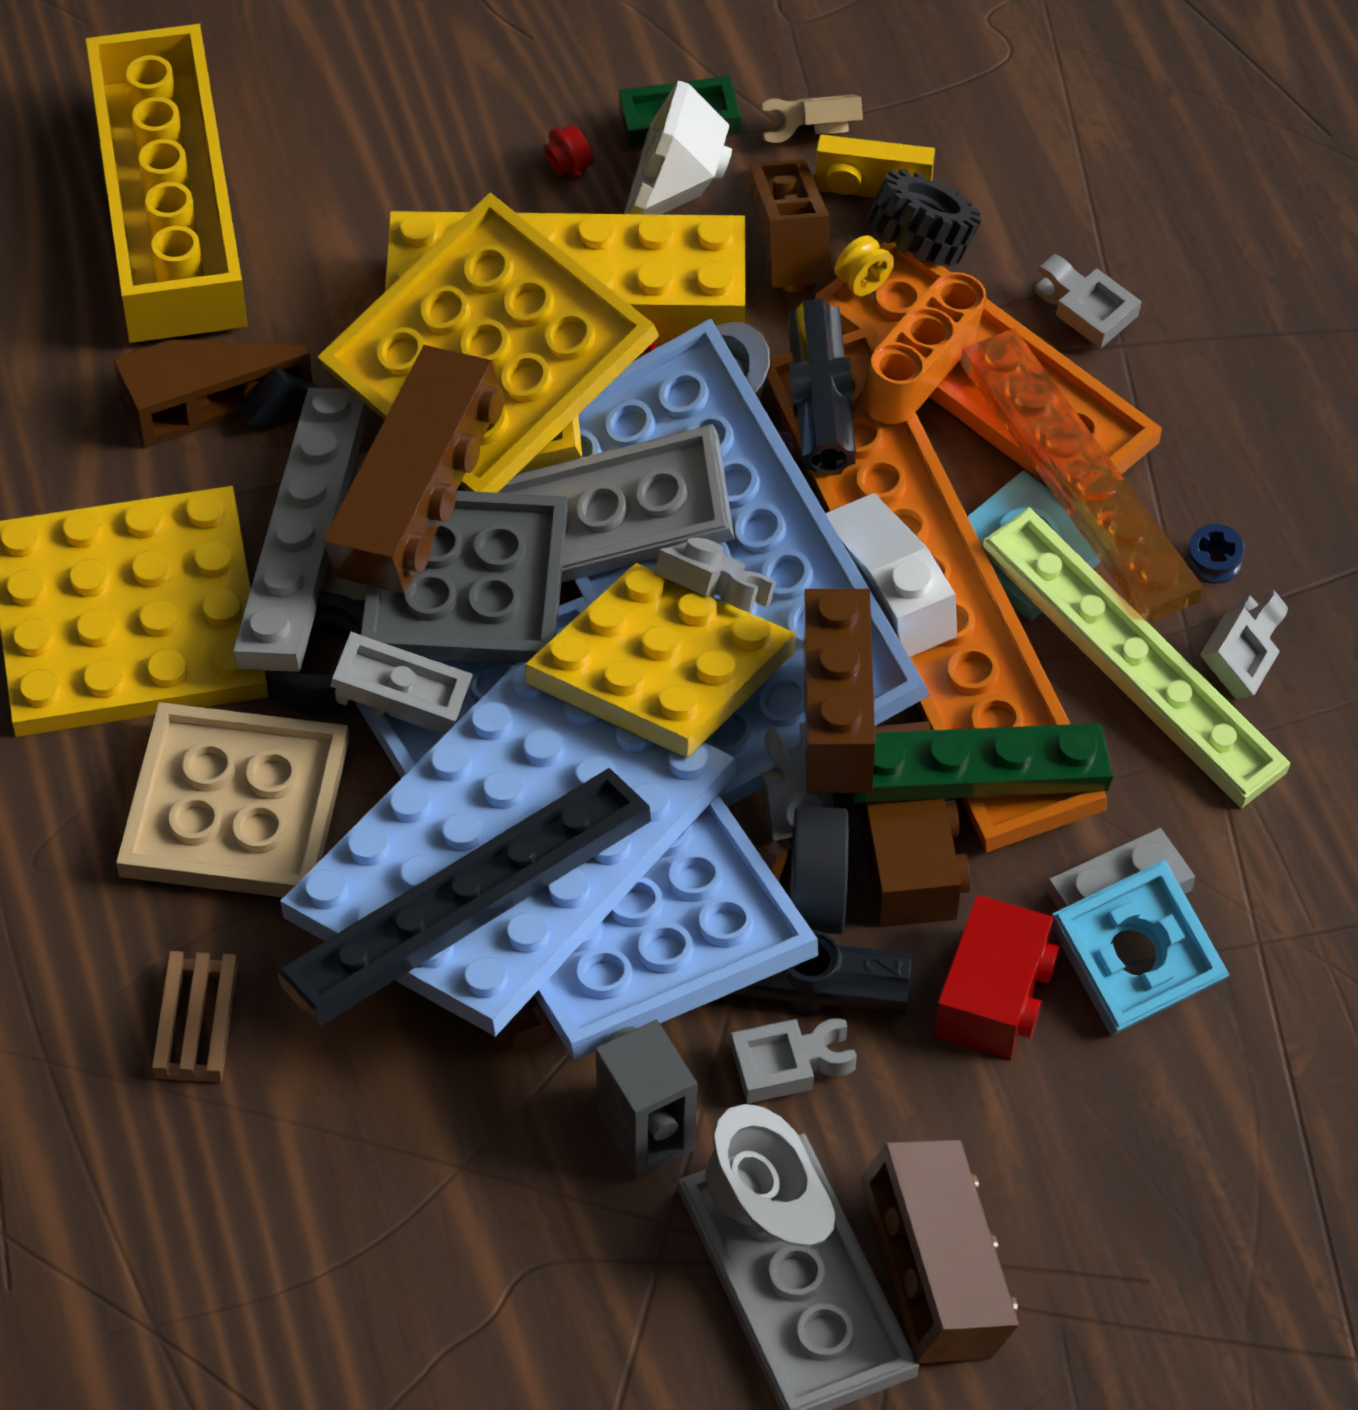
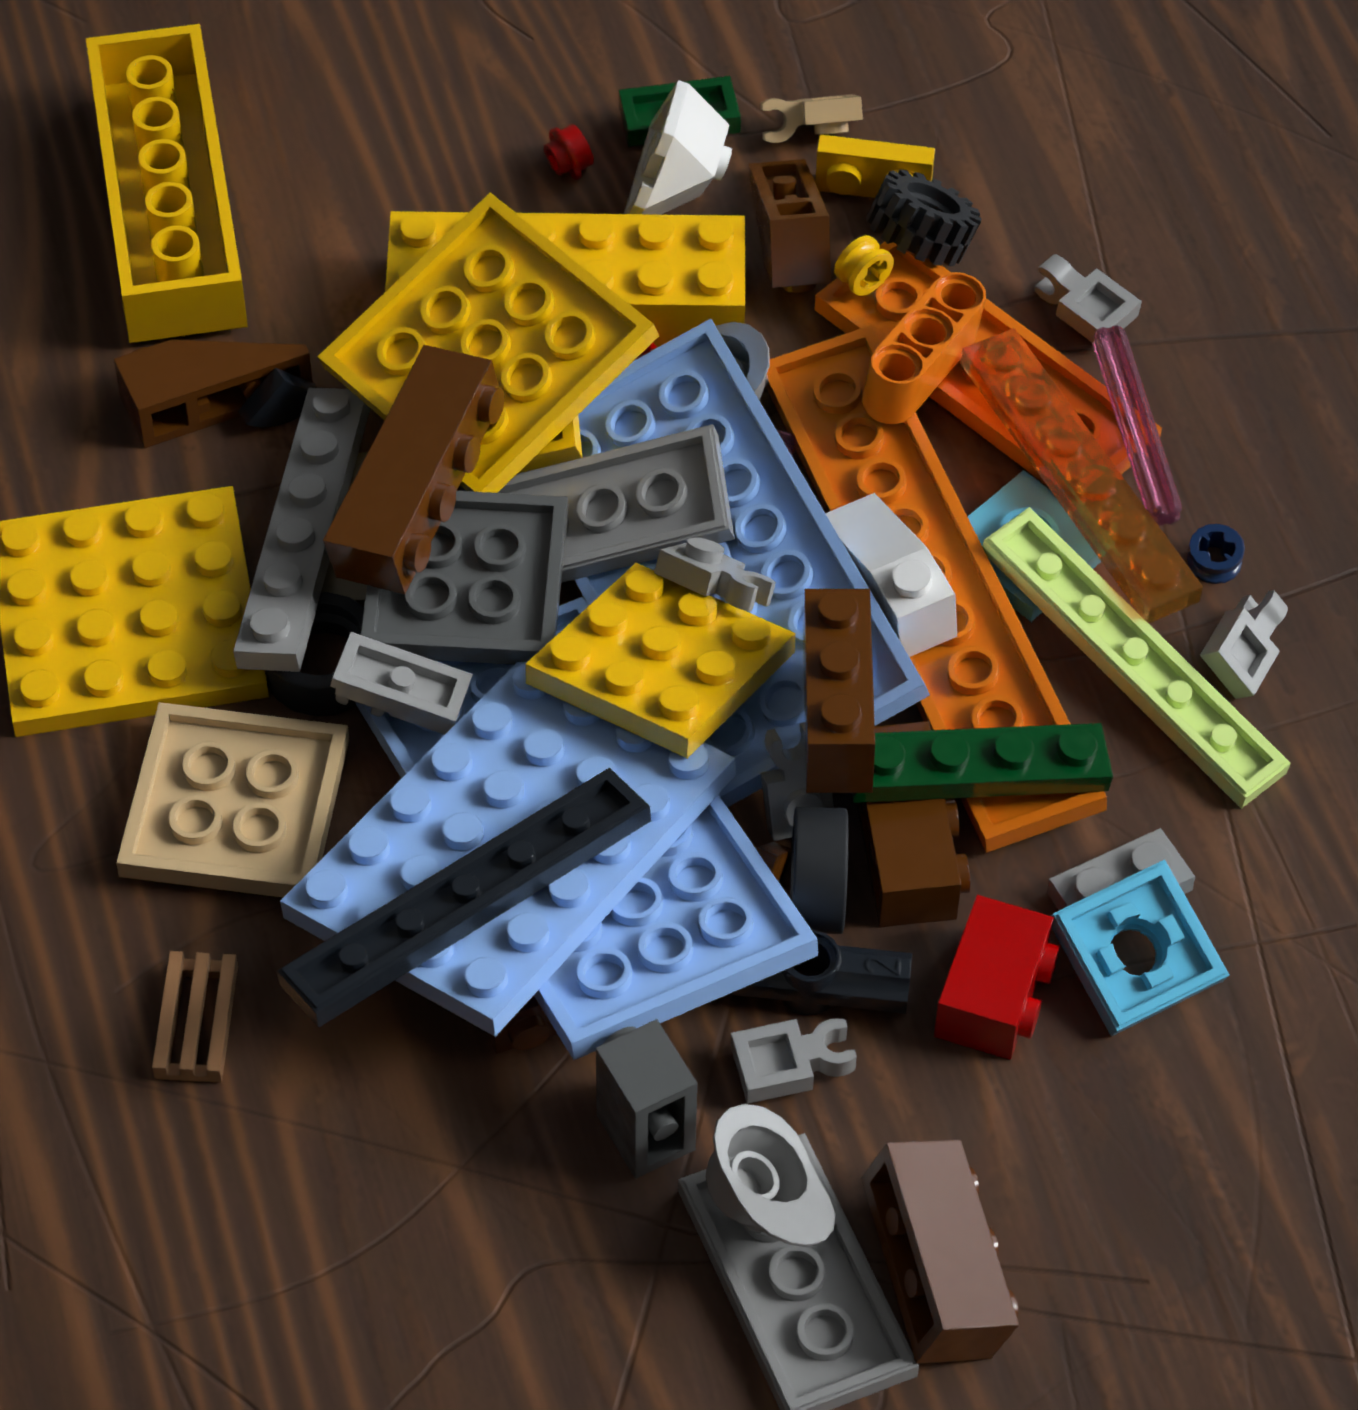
black piece [788,299,856,477] -> none
none -> clear pink axle [1093,325,1182,527]

